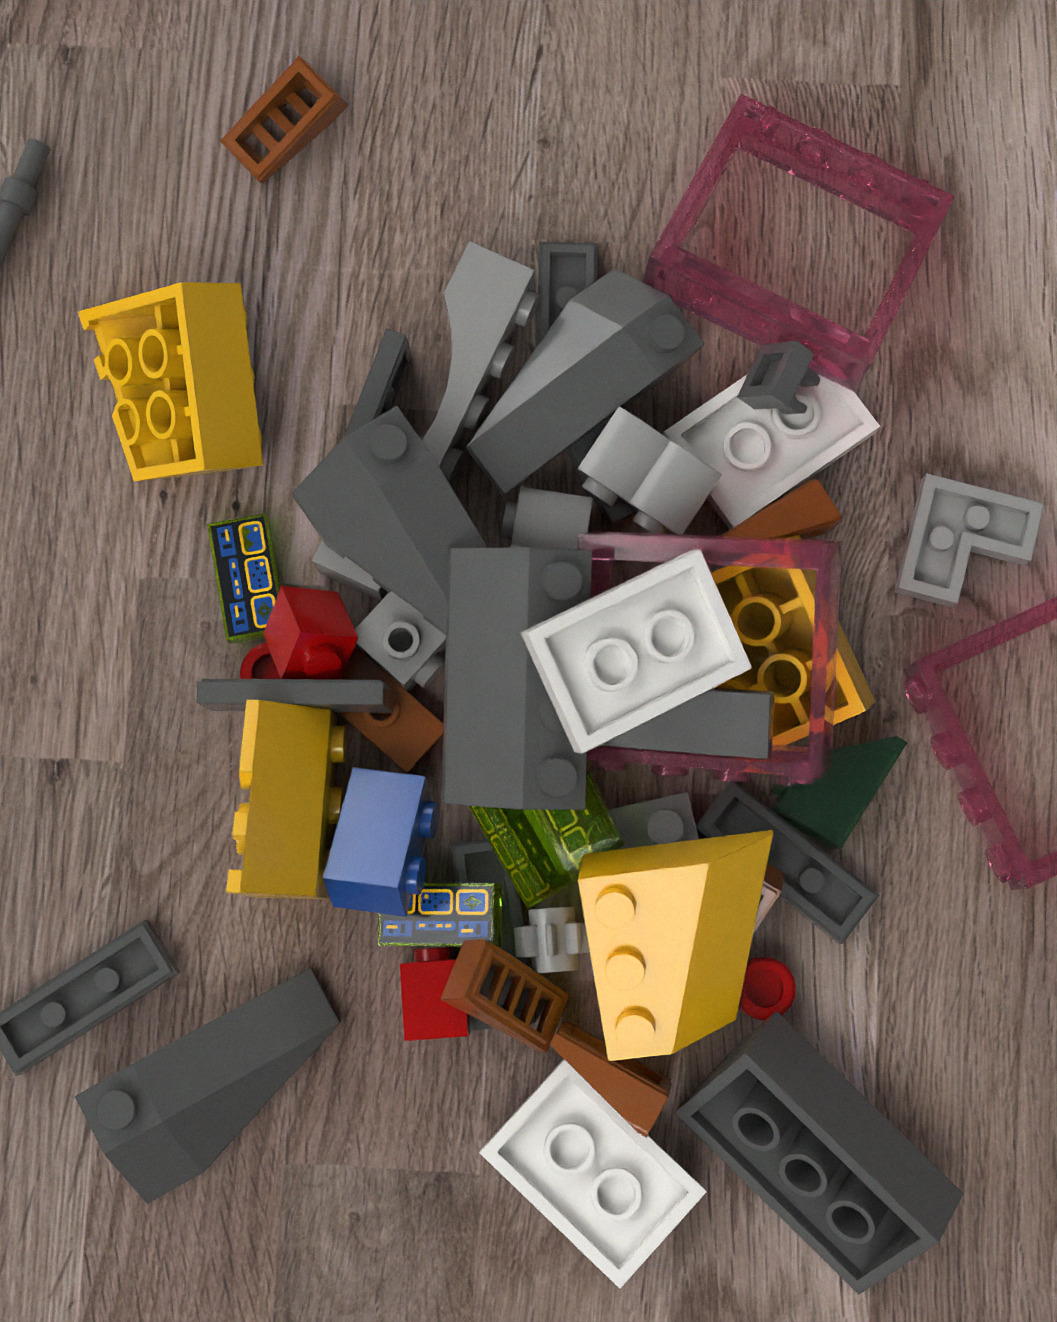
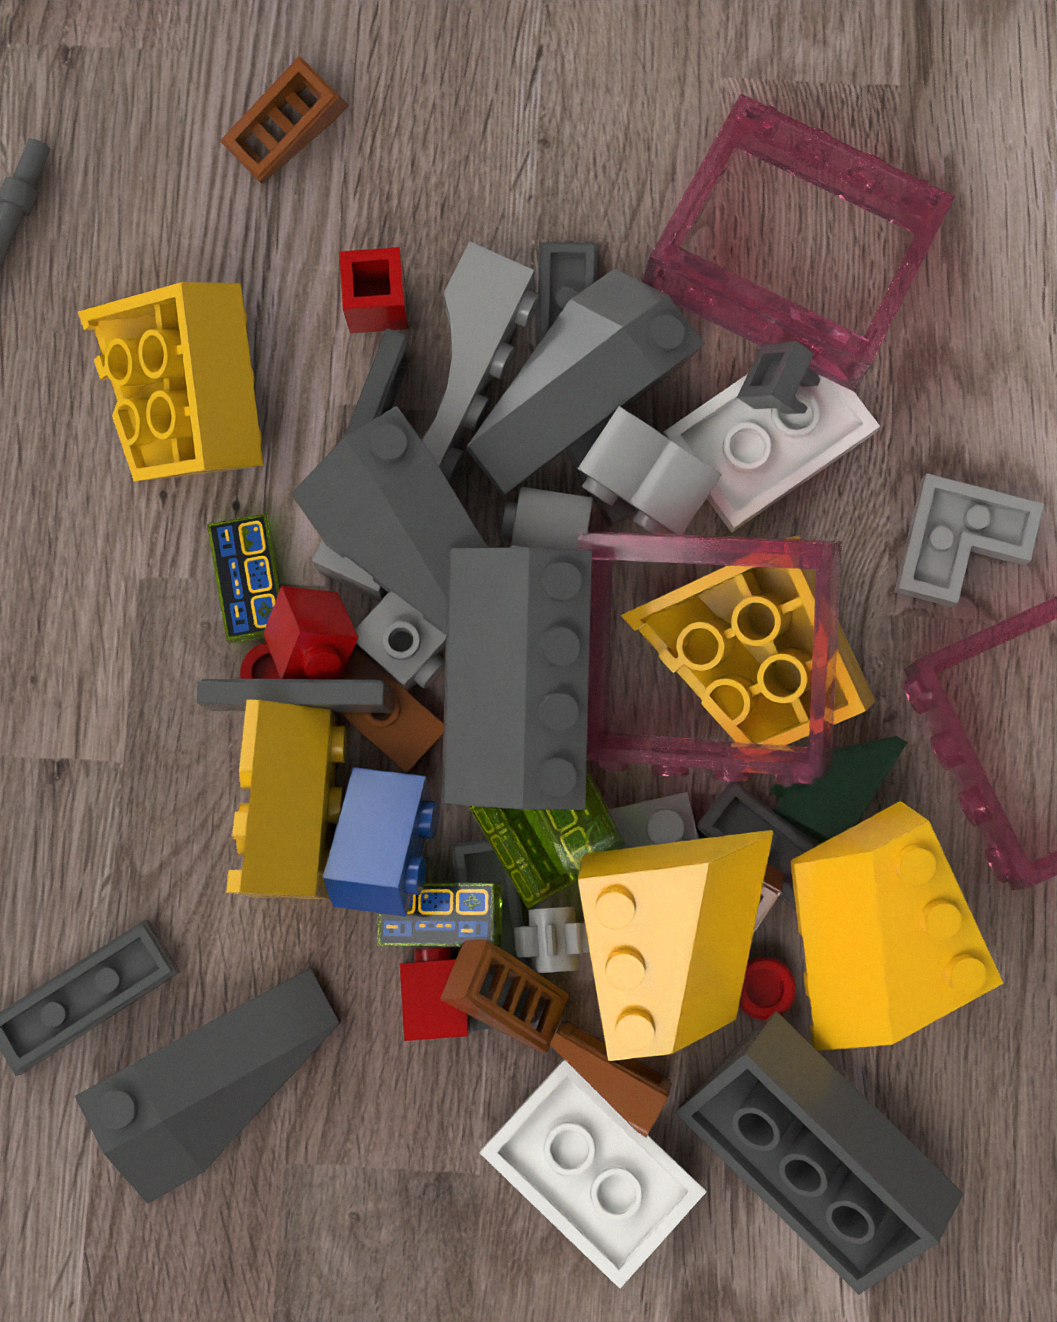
white plate [520,549,752,754] -> none
dark grey tile [599,688,775,759] -> none
dark orange slope [708,479,842,564] -> none
none -> red brick [339,247,409,333]
none -> yellow wedge [790,801,1003,1051]

